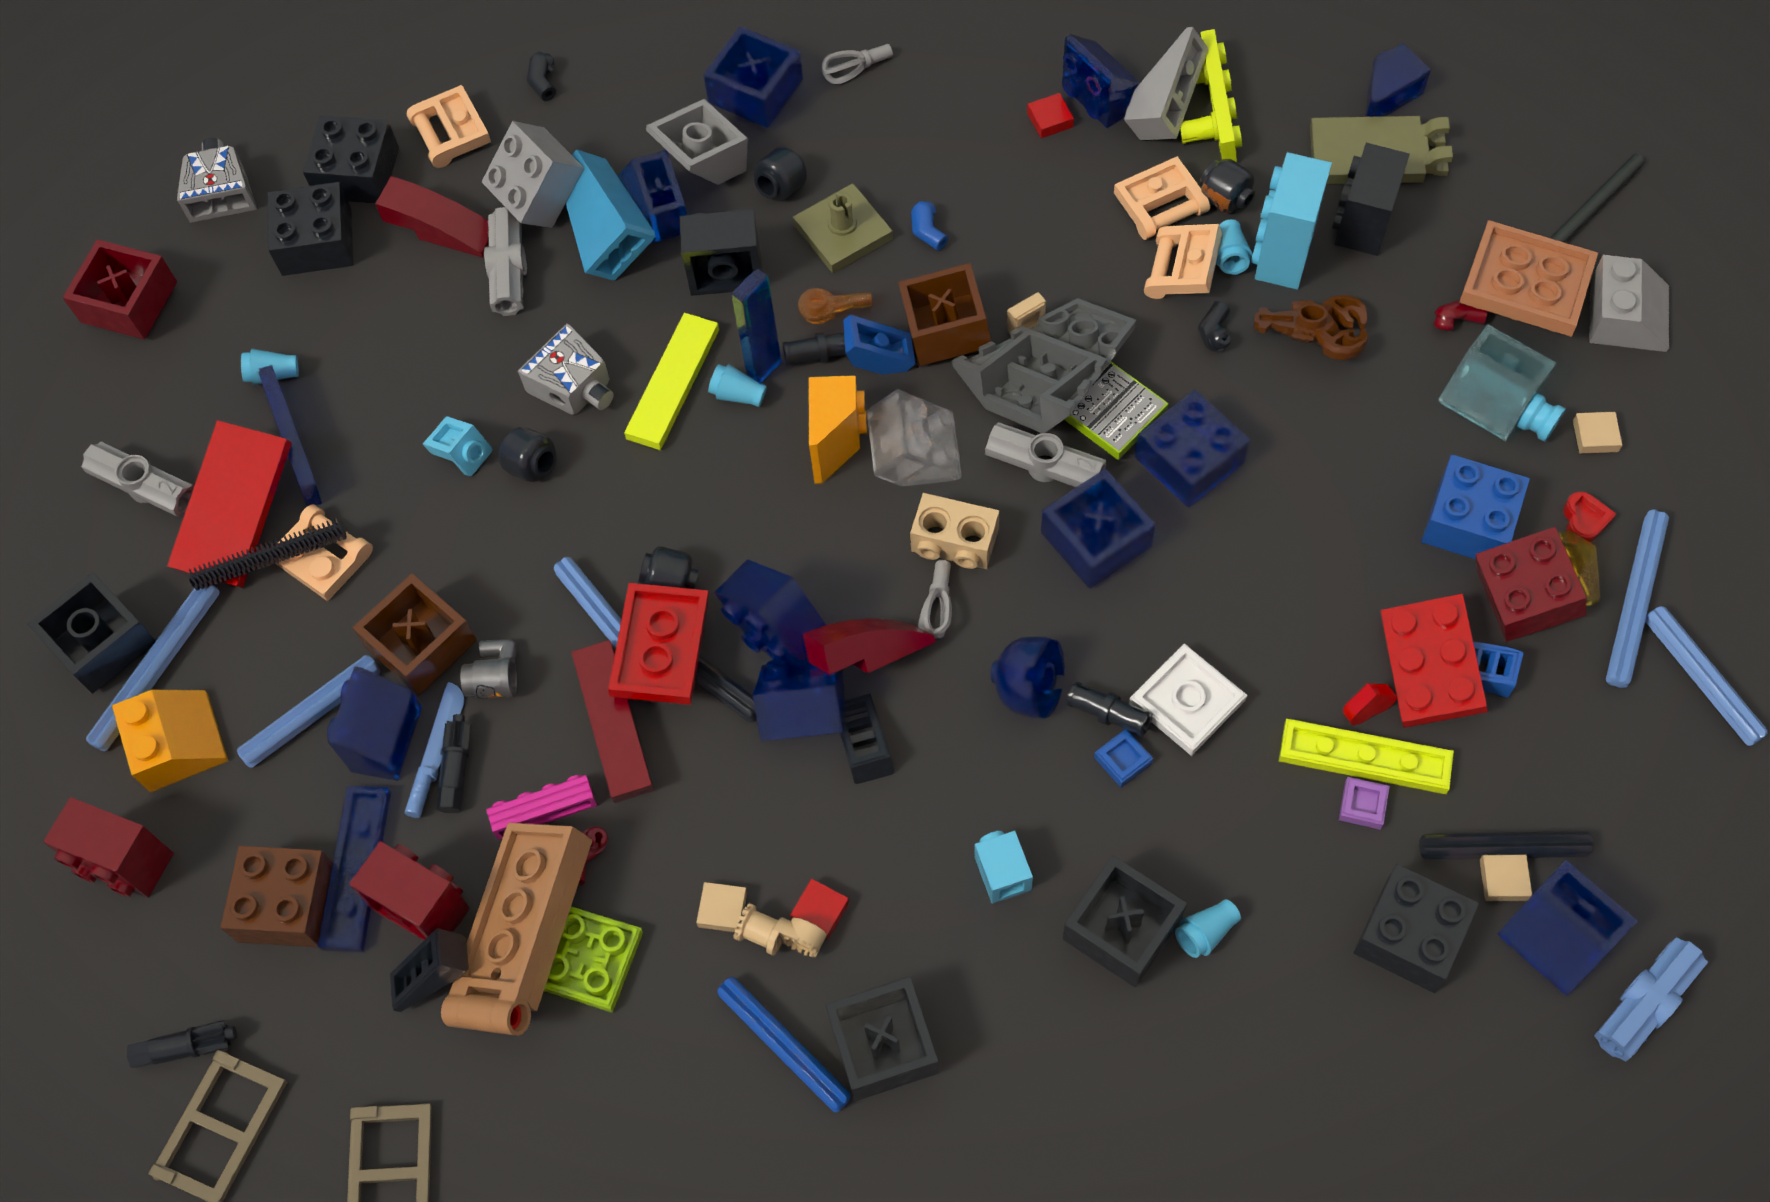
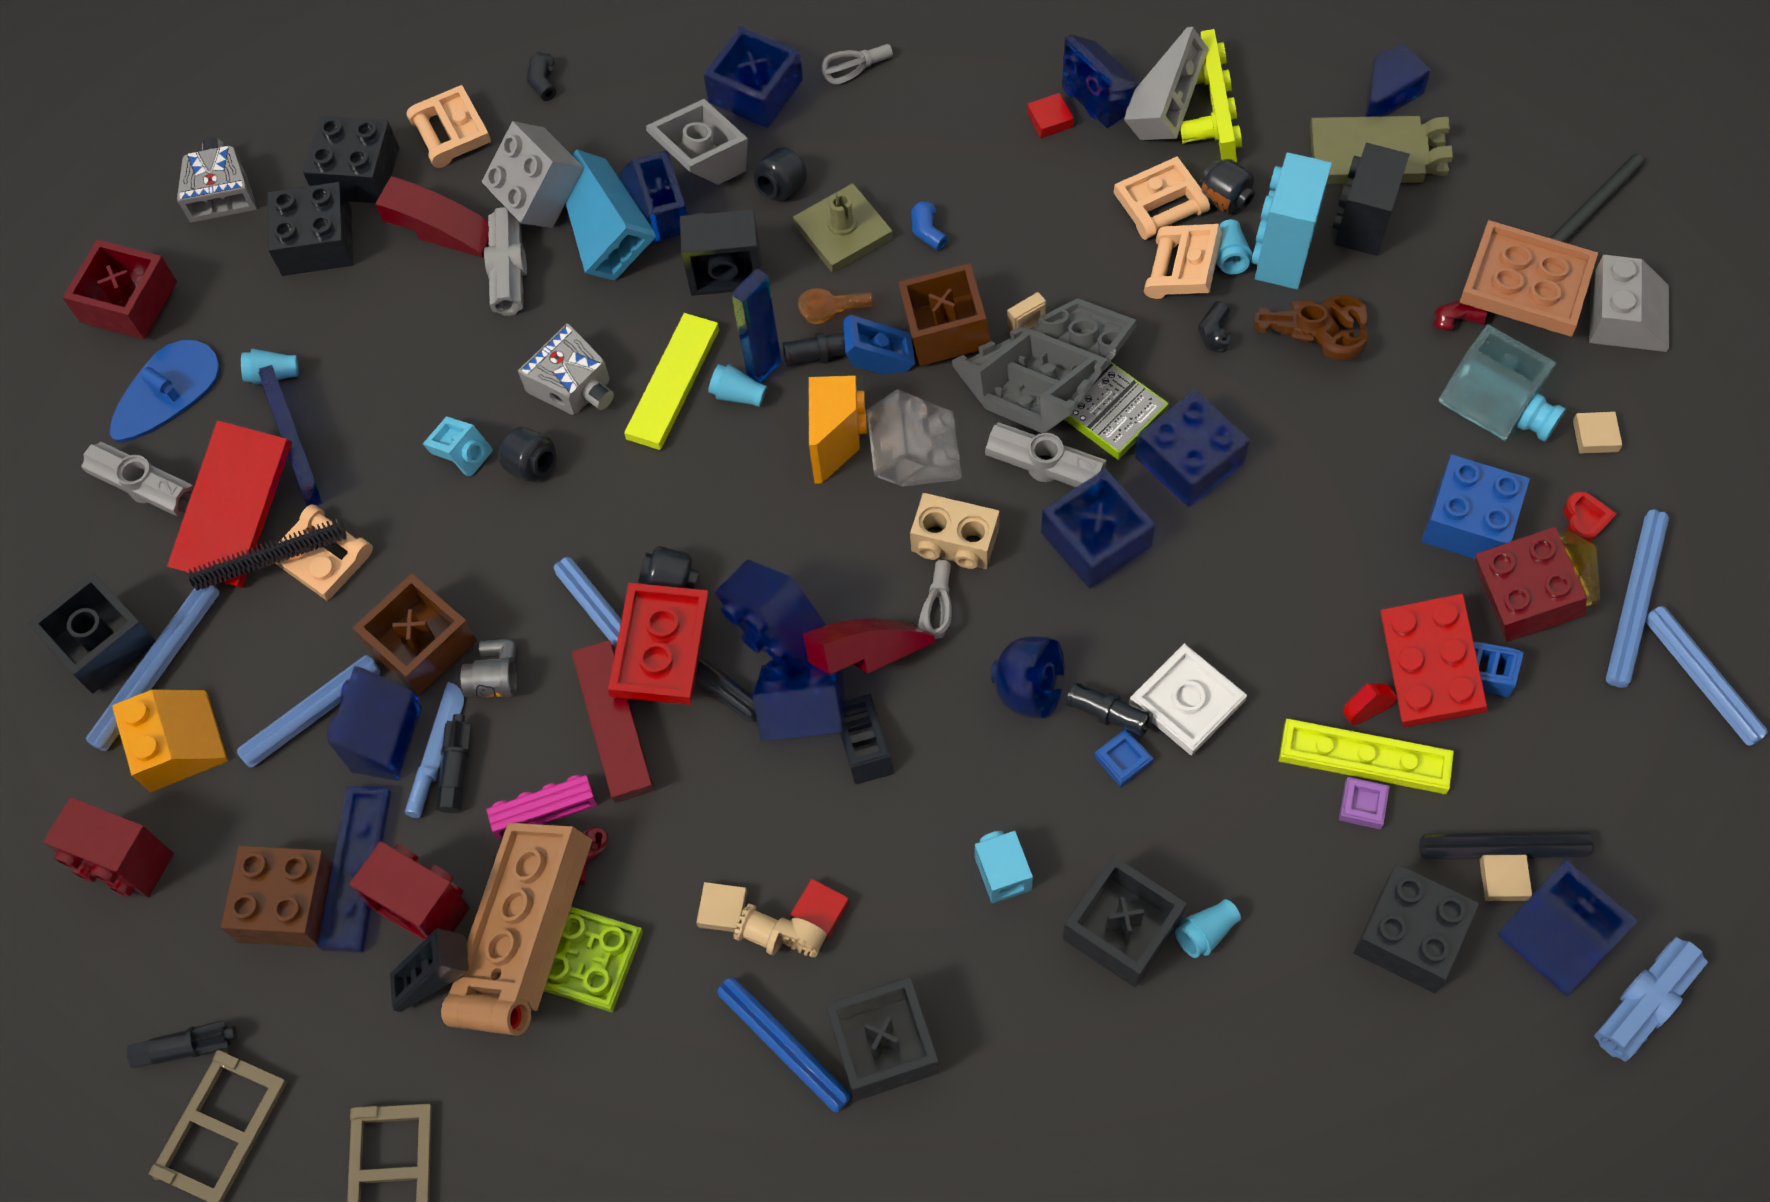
none -> blue shield [110,340,220,443]

